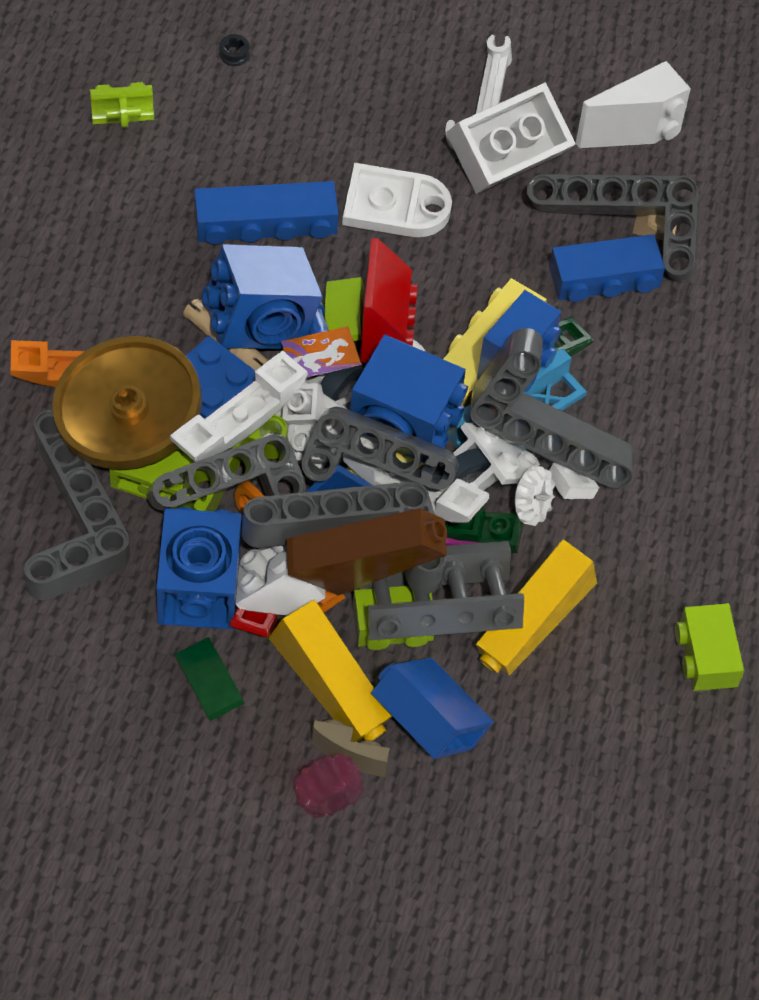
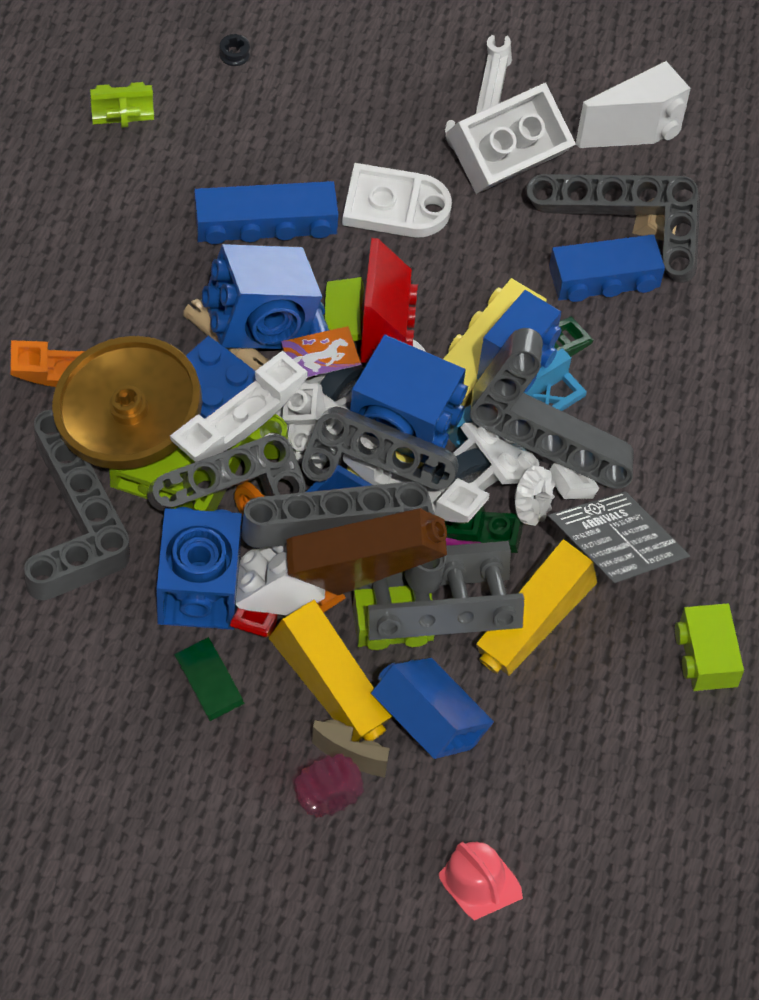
none -> coral piece [439,842,523,921]
none -> dark grey sticker [548,491,690,583]

